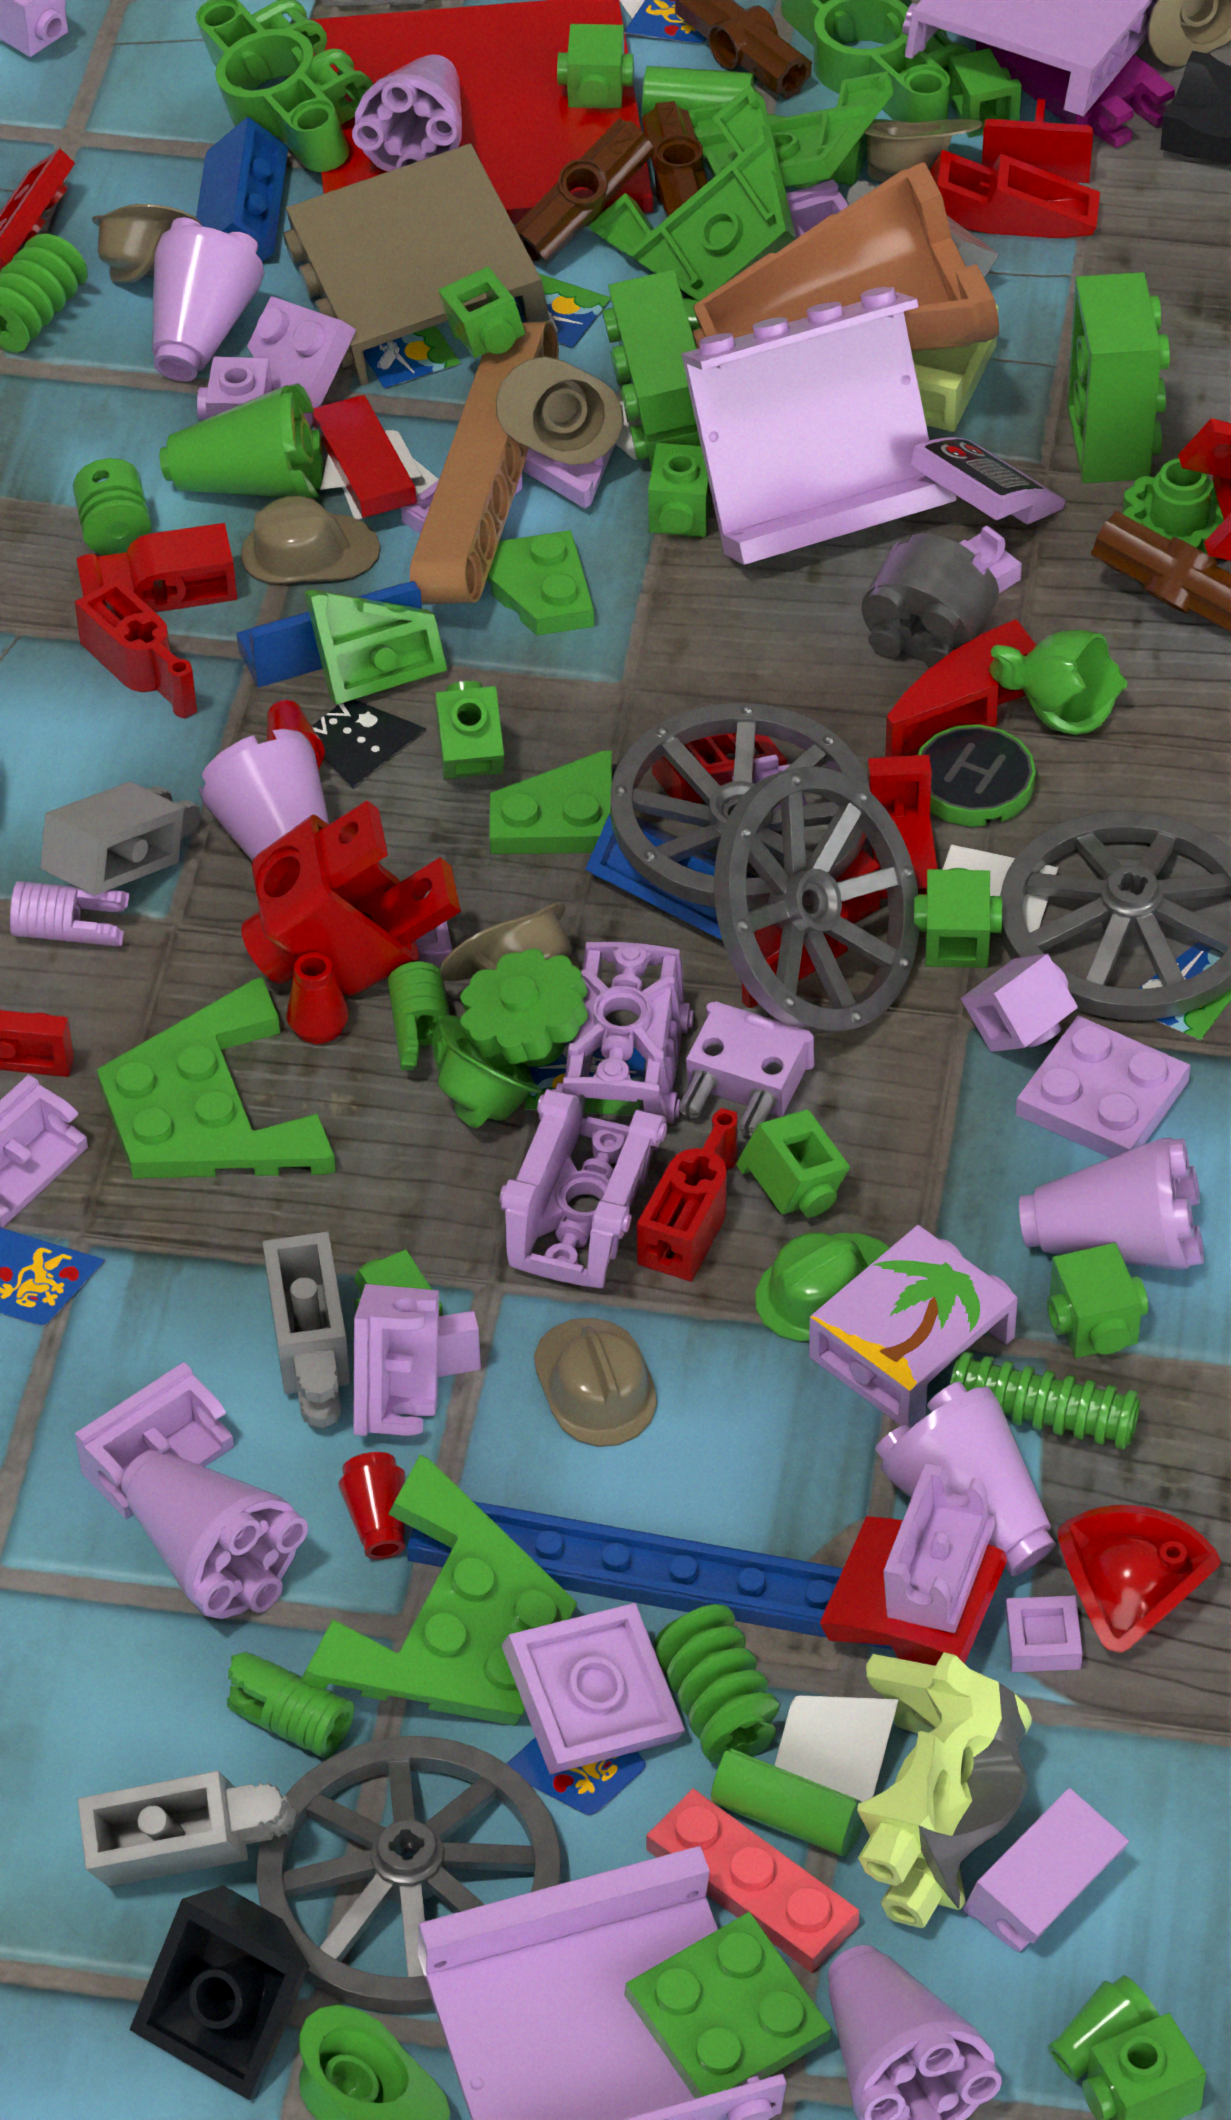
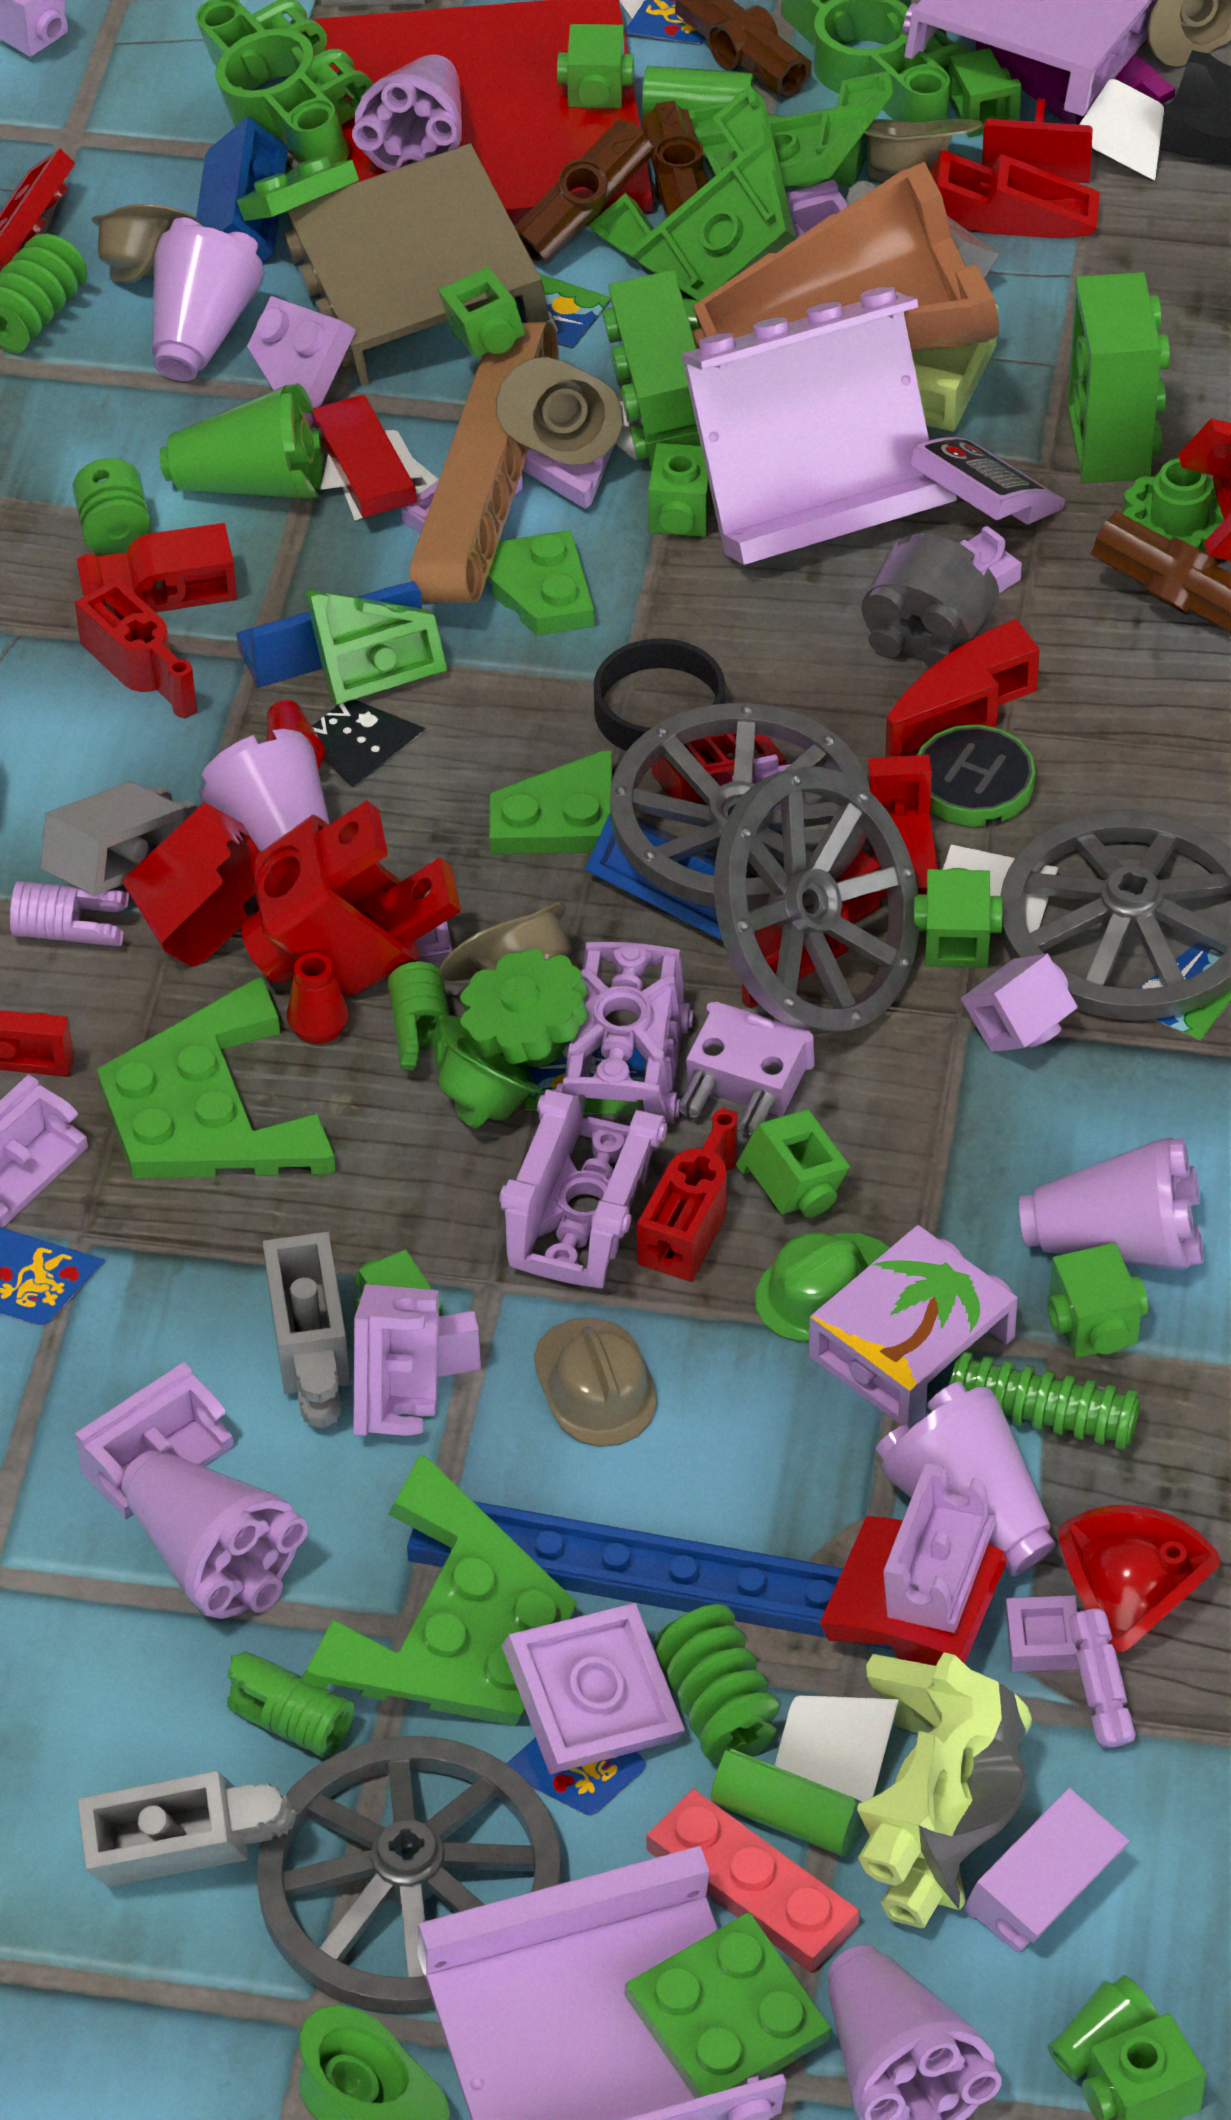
black slope [129,1885,310,2100] -> none
lavender brick [197,357,272,421] -> none
dark tan piece [240,496,380,584] -> none
red cone [338,1452,405,1559] -> none
sticker [363,325,461,389] -> none
bright green brick [435,681,504,779] -> none
bright green hair [989,630,1127,735] -> none
lavender plate [1015,1015,1191,1158] -> none
none -> red piece [122,802,260,967]
none -> bright green wing [237,155,359,221]
none -> black tyre [594,638,725,751]
none -> lavender axle [1068,1608,1136,1748]
none -> white sticker [1079,79,1164,181]

